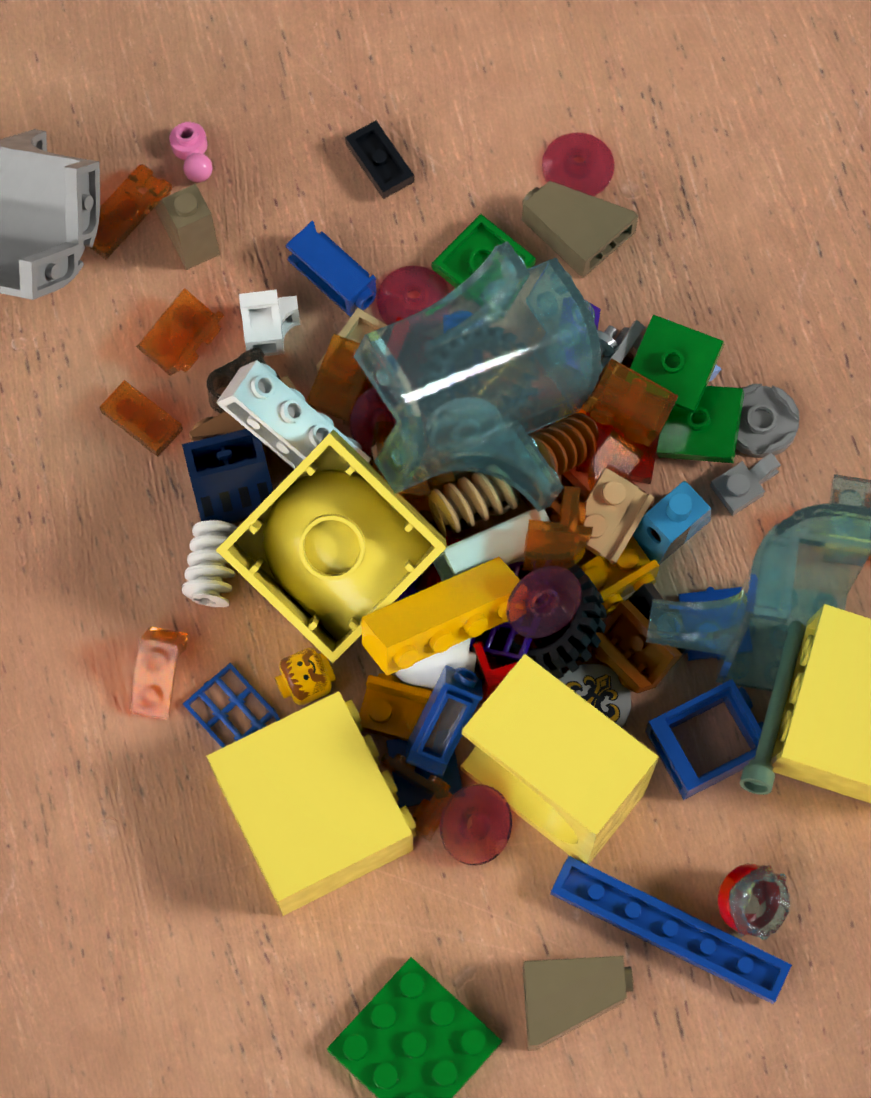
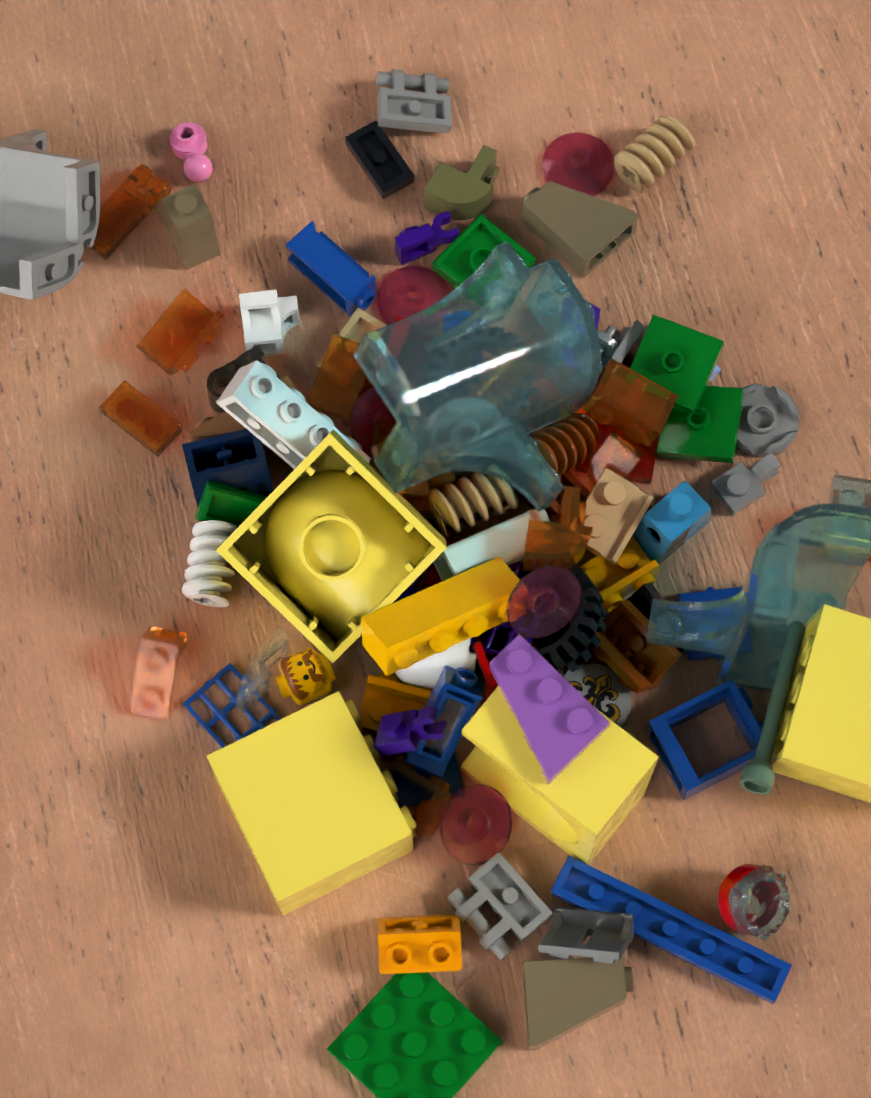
none -> green tile [195,480,267,527]
none -> clear slope [236,627,290,713]
none -> dark purple plate [374,706,447,757]
none -> light grey plate [376,69,452,134]
none -> light orange bracket [378,915,462,974]
none -> dark purple plate [395,212,459,266]
none -> olive brick [423,145,499,221]
none -> light grey plate [447,852,553,961]
none -> medium lavender wing [489,634,610,785]
none -> dark grey piece [538,907,634,964]
none -> tan piece [614,115,696,193]

